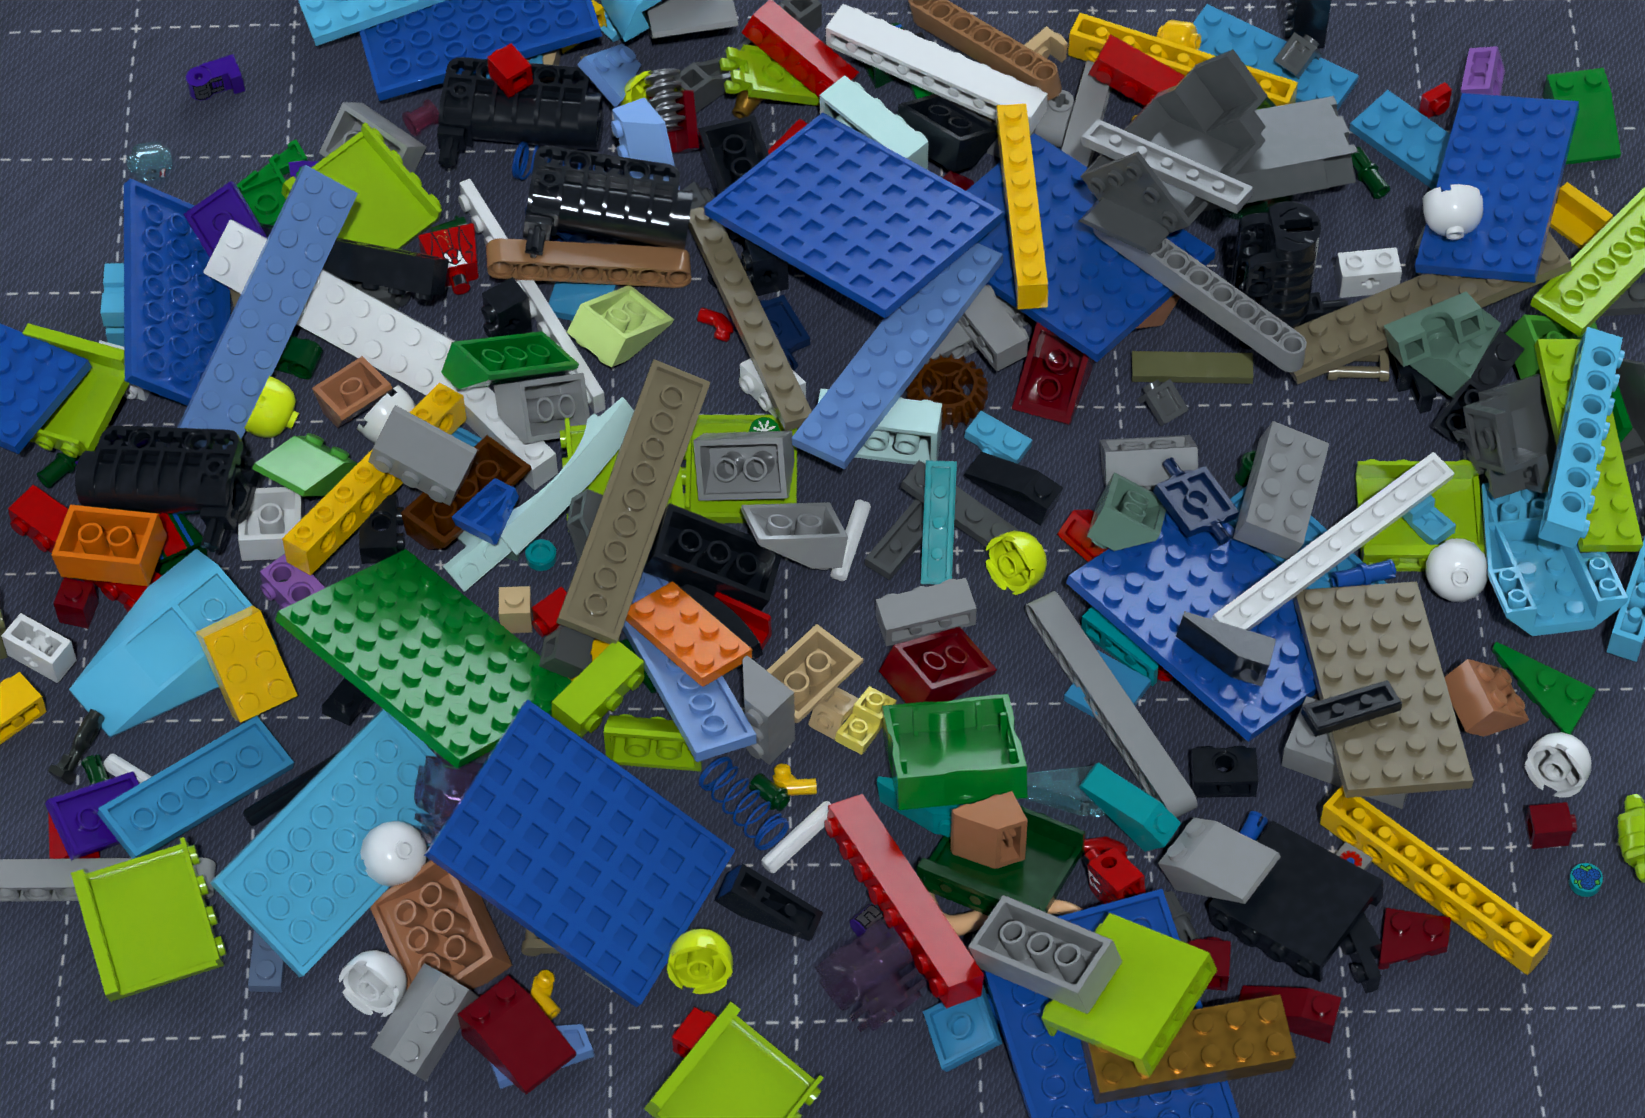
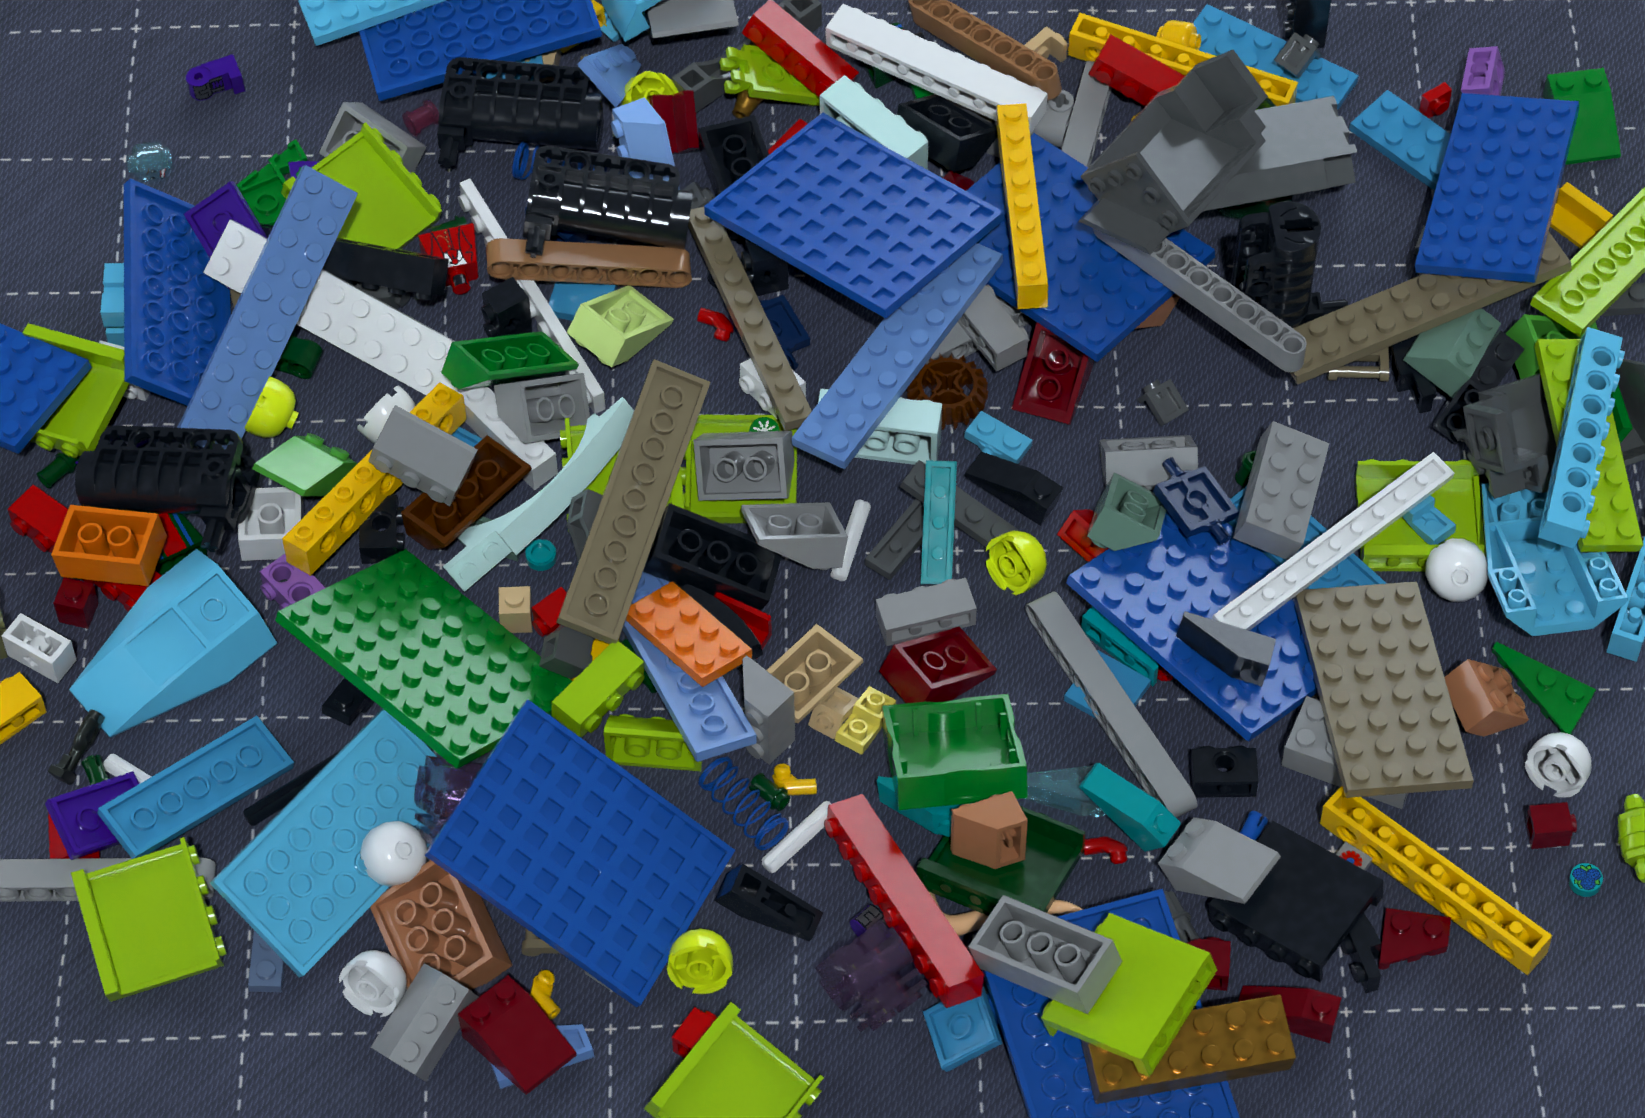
yellow brick [195,605,298,723] -> none
nougat slope [312,356,393,428] -> none
blue wing [452,478,519,546] -> none
red brick [487,43,533,97] -> none
flat silver piece [644,69,685,132] -> none
light grey plate [1082,119,1253,214] -> none
red torso [1083,848,1146,905] -> none
olive tile [1131,351,1253,384] -> none
black tile [1301,680,1402,737] -> none
blue pin [1331,559,1396,587] -> none
white brick [1334,247,1402,298] -> none
dark green axle [1351,147,1390,199] -> none
sand green arch [1384,291,1487,367] -> none
white cylinder [1422,184,1483,240] -> none

